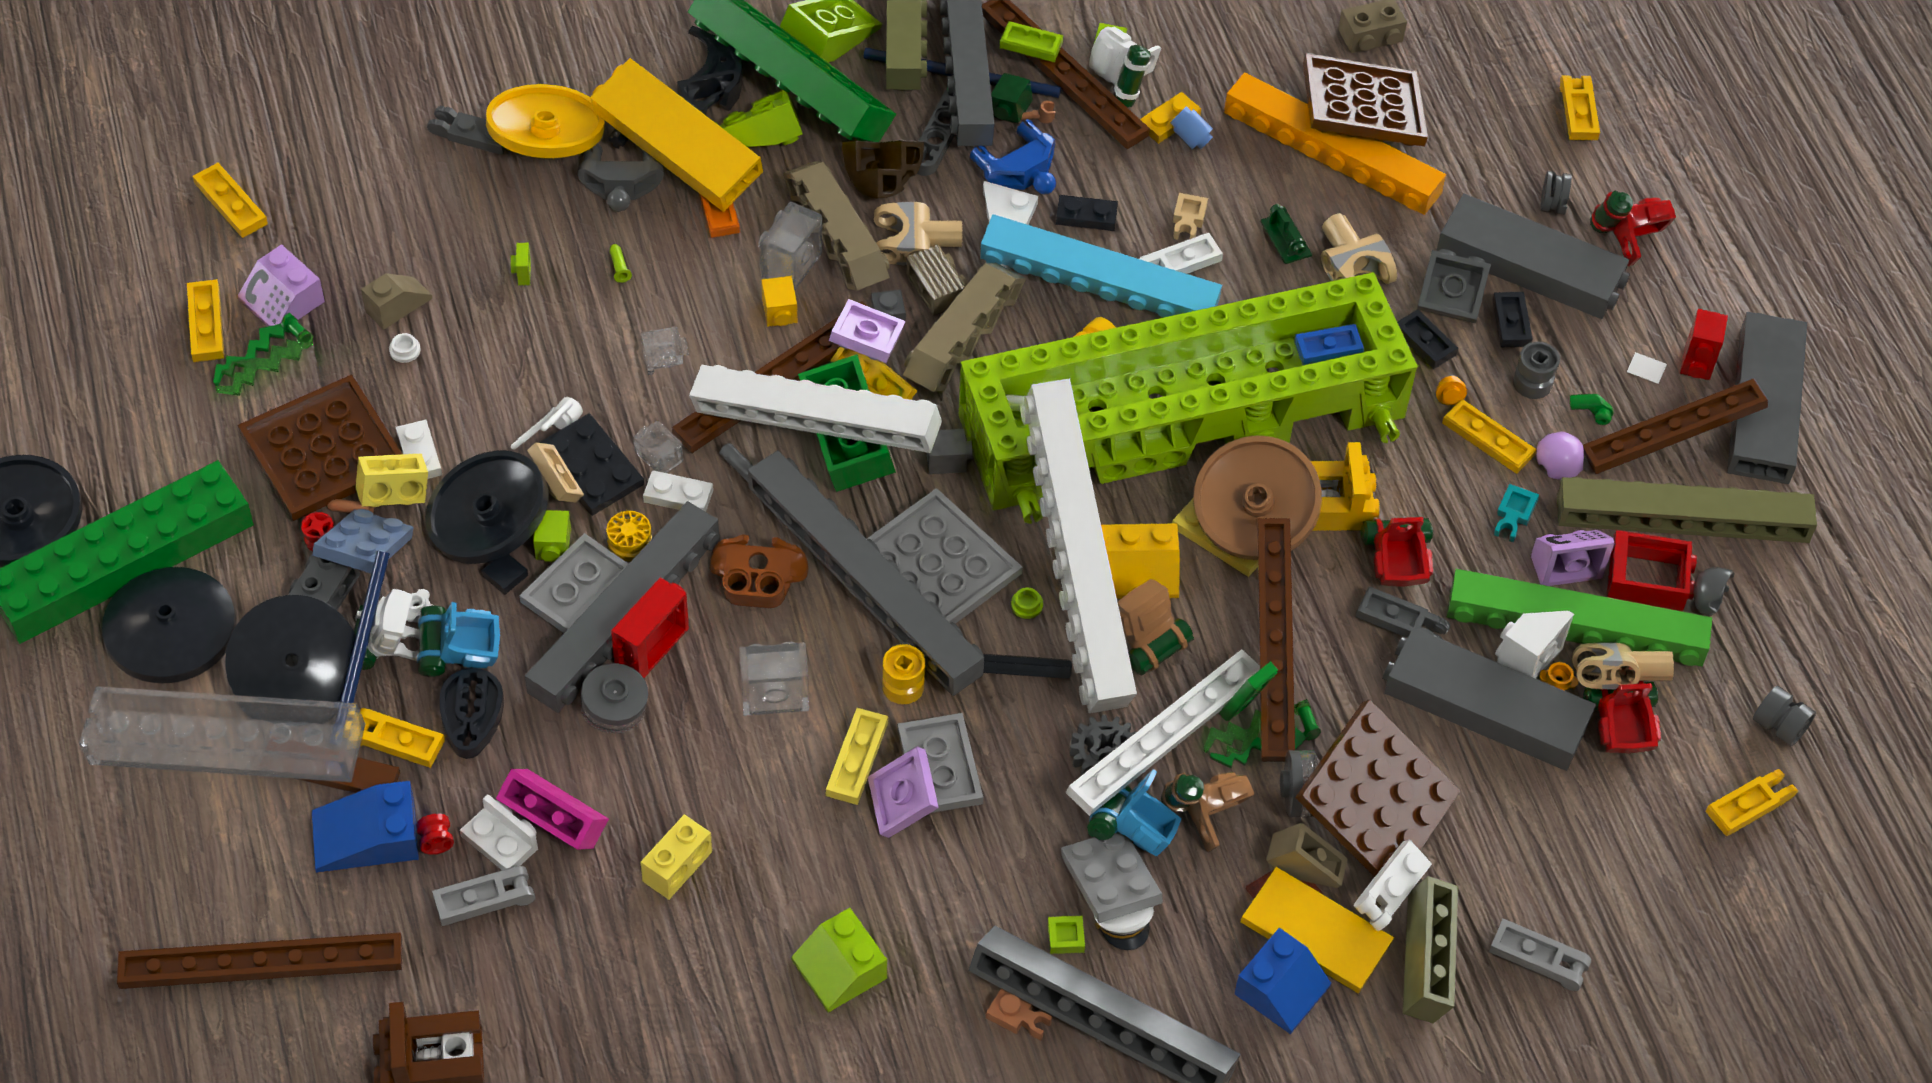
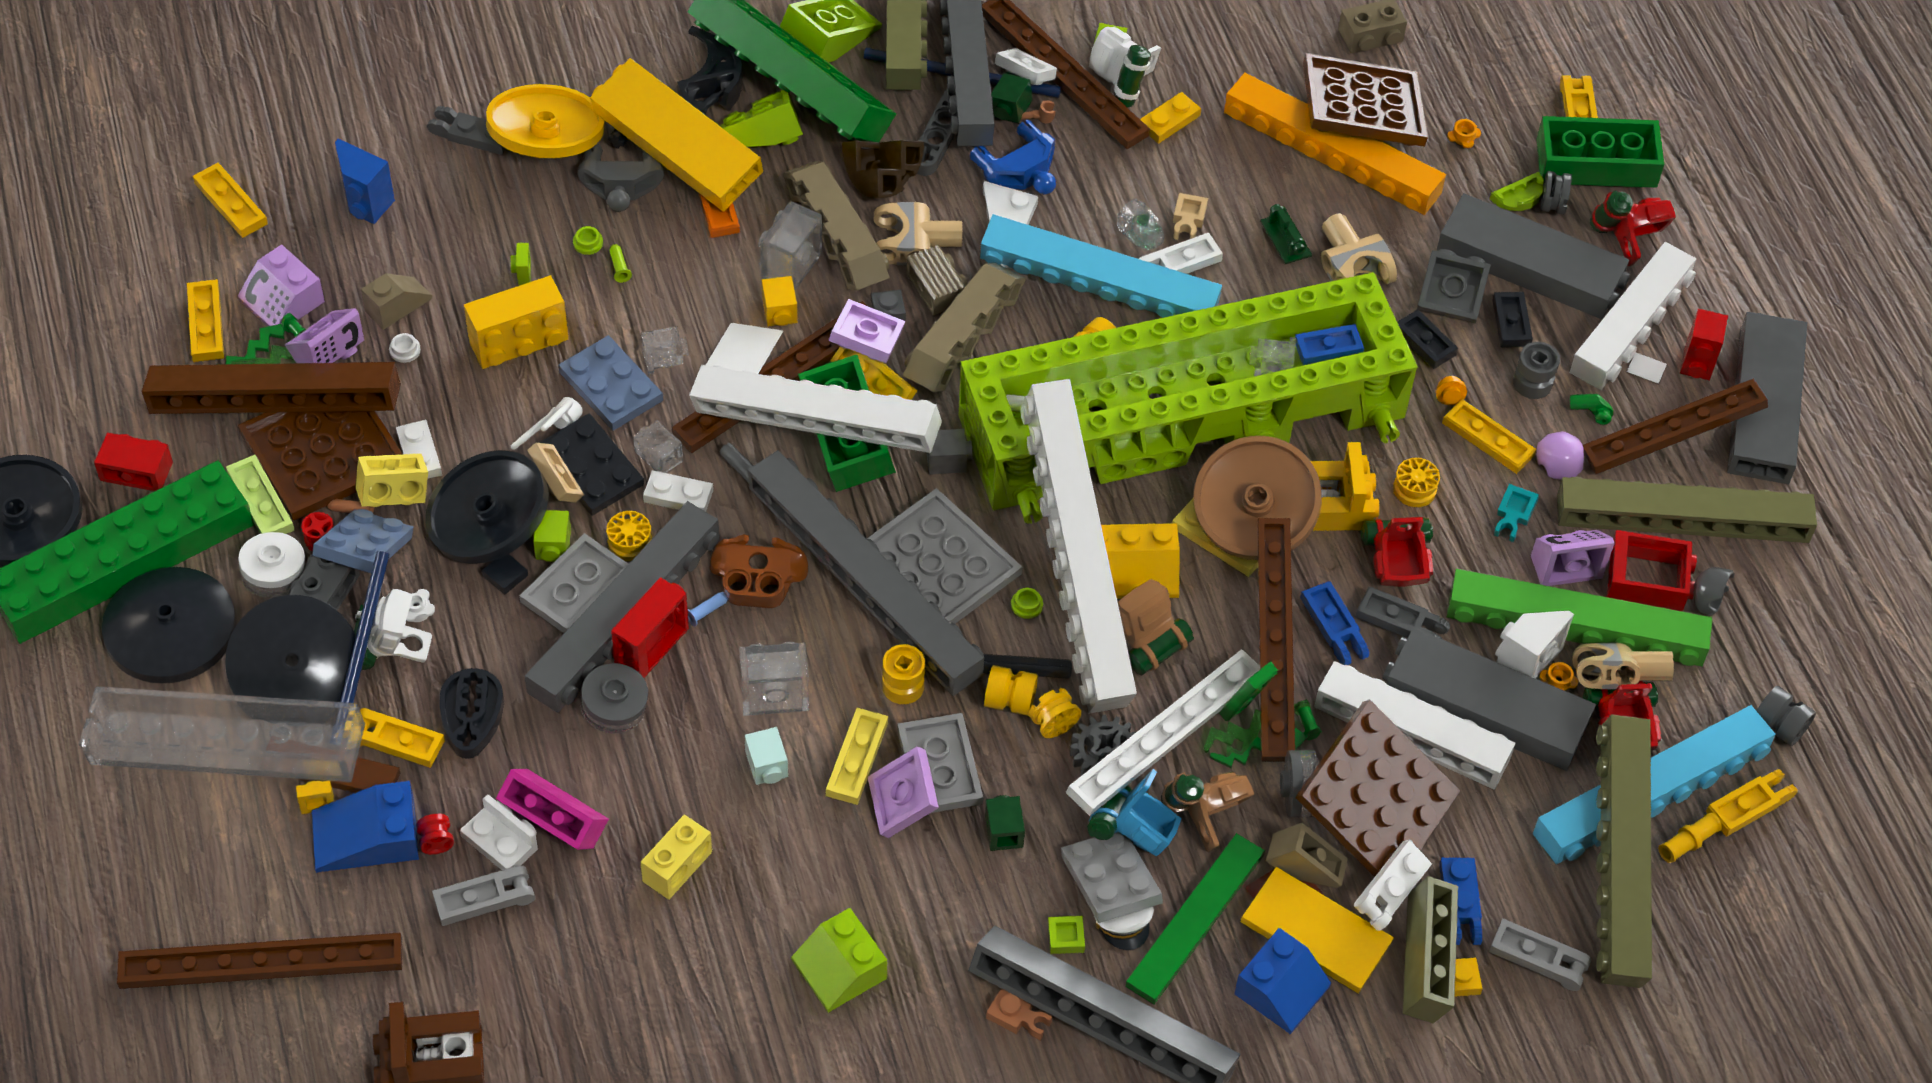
dark azure piece [417,602,500,677] -> none
lime plate [1000,21,1063,62] -> none
black plate [1056,195,1118,231] -> none
medium blue brick [1170,106,1213,150] -> none
none -> red brick [94,432,173,491]
none -> reddish brown brick [141,362,401,414]
none -> yellowish green plate [226,455,294,534]
none -> white piece [238,532,305,598]
none -> lavender slope [285,308,364,363]
none -> yellow plate [296,780,335,814]
none -> blue slope [335,138,395,224]
none -> yellow brick [464,275,569,369]
none -> sand blue plate [558,335,663,431]
none -> lime plate [573,226,603,255]
none -> light blue piece [688,592,728,626]
none -> white sticker [706,323,783,374]
none -> light aqua brick [745,727,788,785]
none -> yellow wheel [984,665,1038,716]
none -> dark green brick [985,795,1025,851]
none -> white plate [995,48,1057,85]
none -> yellow wheel [1029,688,1082,738]
none -> clear rock [1117,198,1165,250]
none -> green tile [1125,833,1265,1005]
none -> clear brick [1249,337,1297,376]
none -> blue hinge [1300,581,1369,665]
none -> white brick [1314,661,1515,790]
none -> yellow wheel [1393,458,1440,507]
none -> blue hinge [1439,858,1482,945]
none -> light orange plate [1447,119,1481,148]
none -> yellow plate [1455,957,1483,997]
none -> lime plate [1490,172,1544,211]
none -> medium azure brick [1533,705,1776,865]
none -> green brick [1536,116,1665,188]
none -> white brick [1569,242,1696,390]
none -> olive brick [1596,714,1652,988]
none -> yellow pin [1658,813,1722,863]

